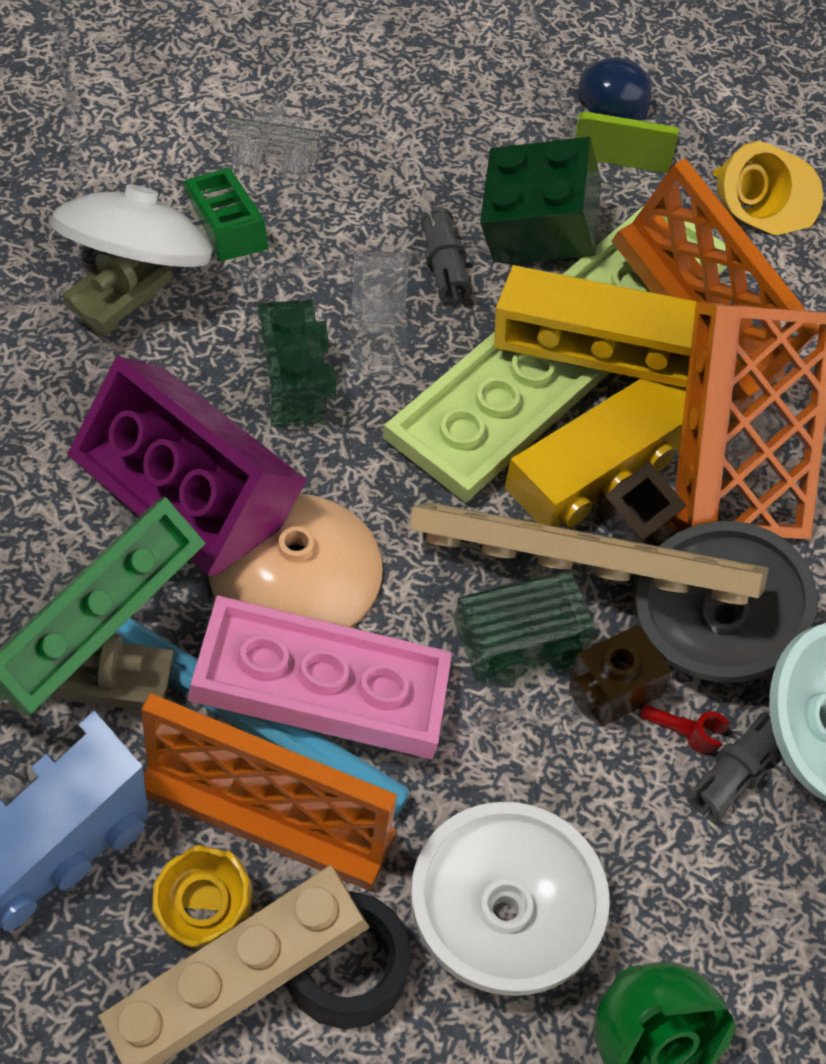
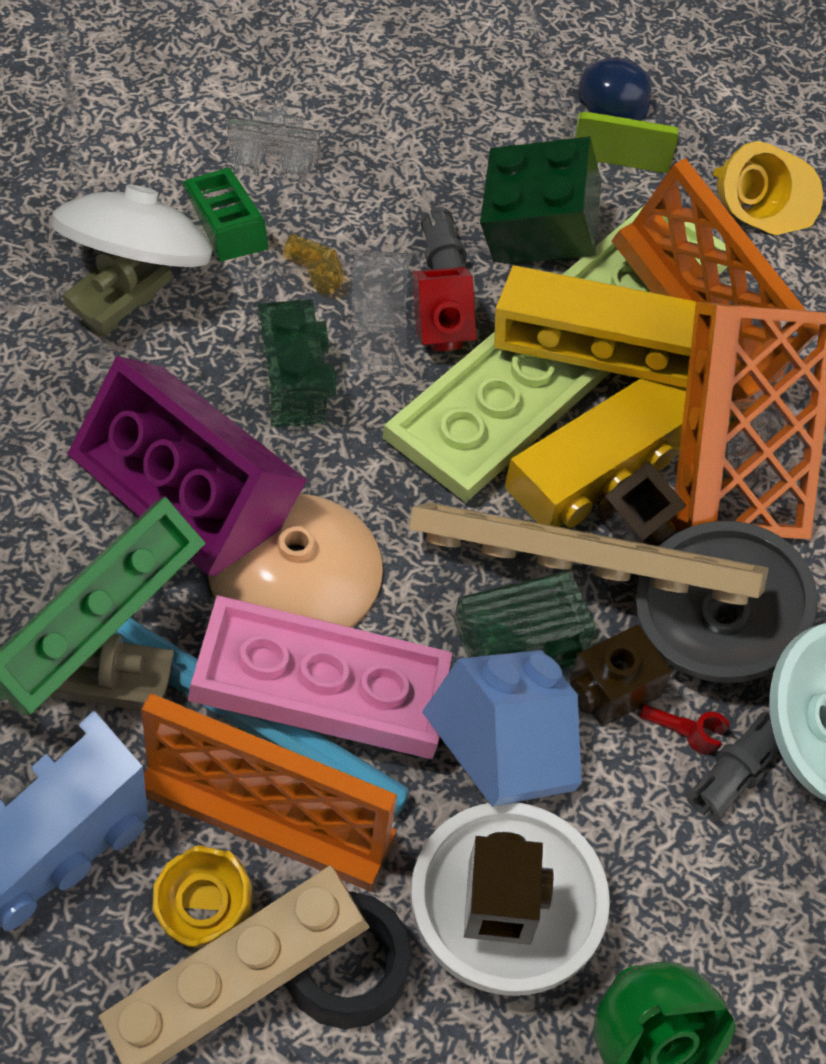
none -> clear yellow arm [283,233,344,294]
none -> red brick [412,267,476,351]
none -> medium blue slope [422,650,582,807]
none -> dark brown brick [463,832,554,945]

